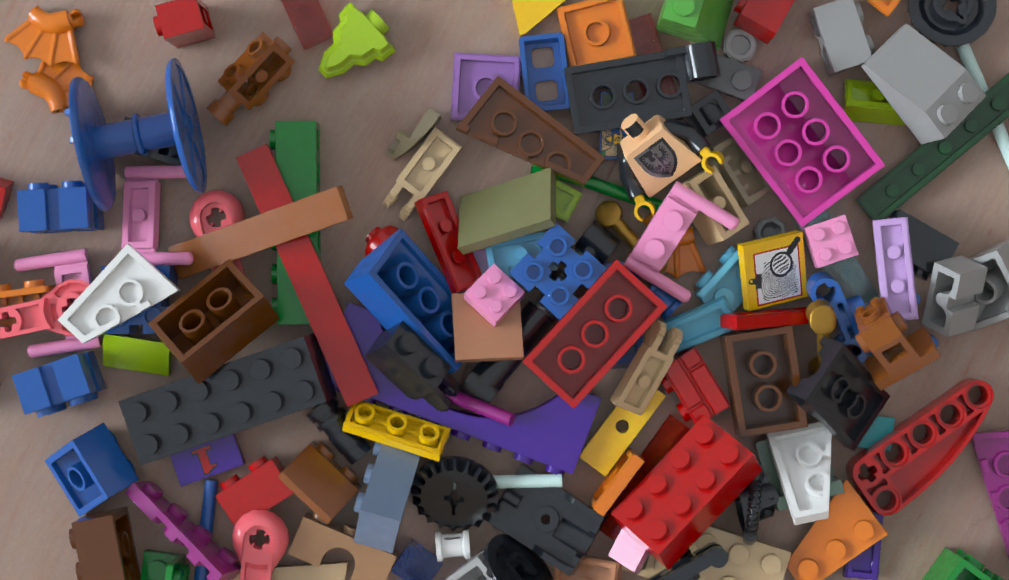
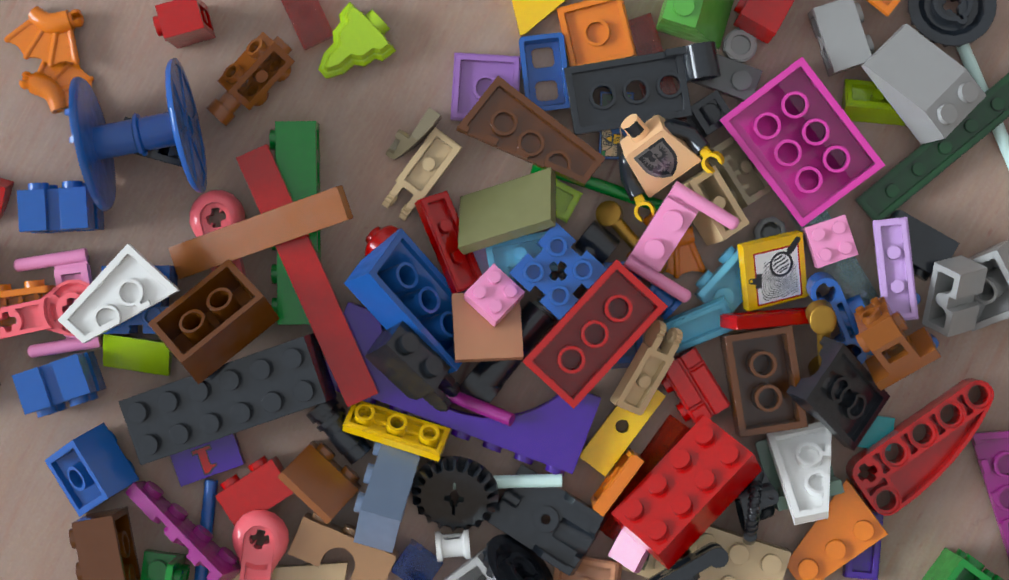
bright pink plate [121,165,194,266] -> none

